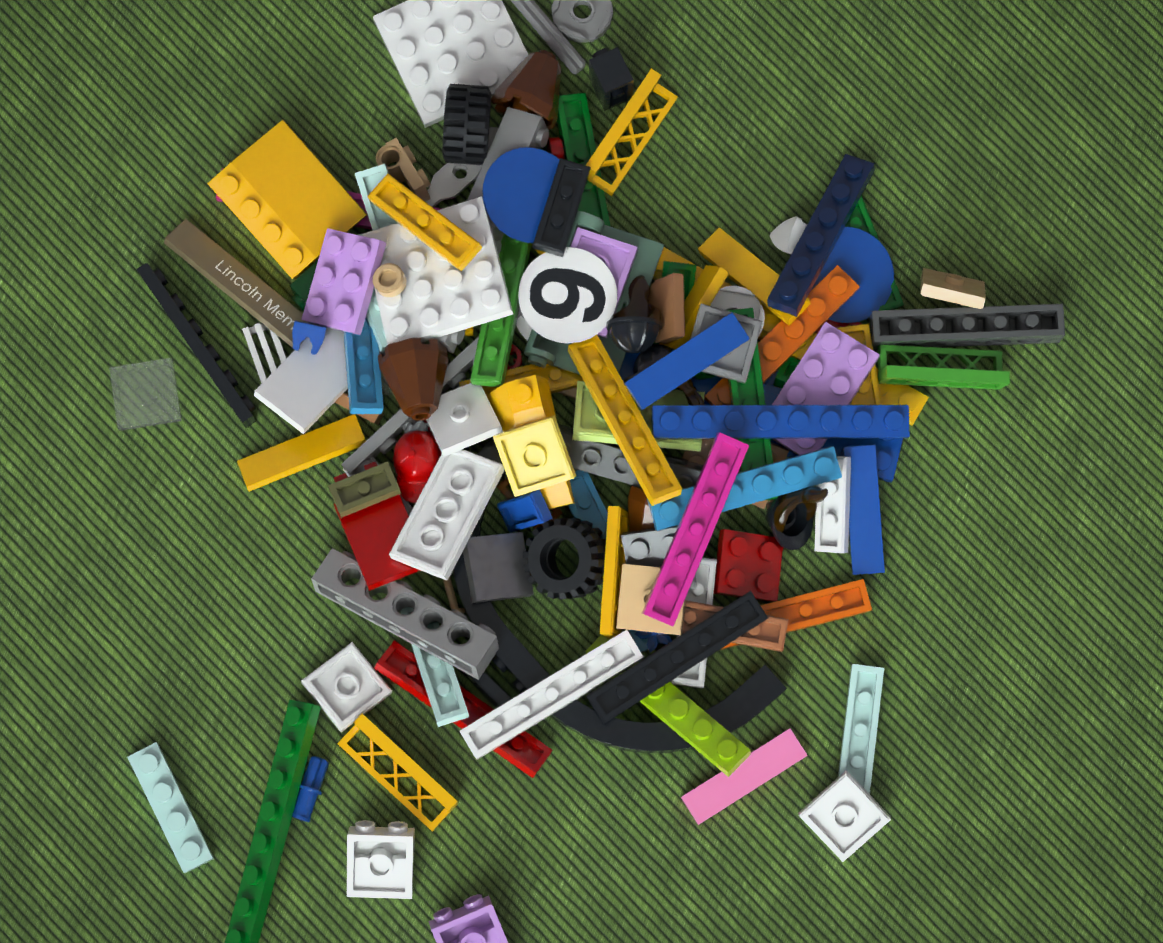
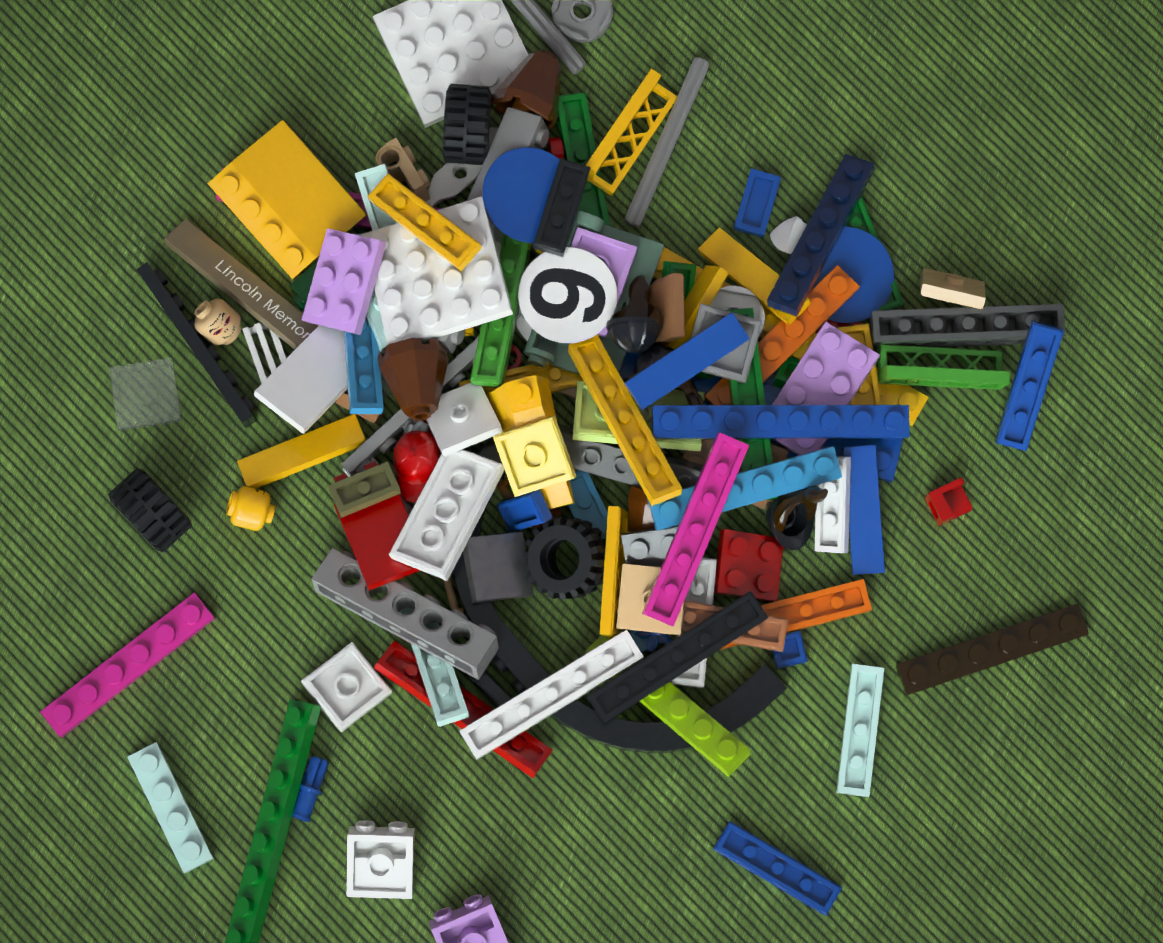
blue tile [292,321,327,355] -> none
yellow fence [337,713,459,832] -> none
tan tile [373,263,407,297] -> none
black brick [589,47,634,111] -> none
bright pink tile [681,728,808,825] -> none
white plate [799,770,891,862] -> none
none -> dark pink plate [40,592,215,738]
none -> black tyre [108,468,192,553]
none -> tan head [194,299,242,346]
none -> yellow head [226,486,276,531]
none -> light grey axle [624,57,709,228]
none -> blue tile [713,821,842,916]
none -> blue tile [733,168,781,238]
none -> blue tile [771,630,808,669]
none -> dark brown plate [896,604,1089,696]
none -> red panel [924,477,972,526]
none -> blue tile [995,320,1064,451]

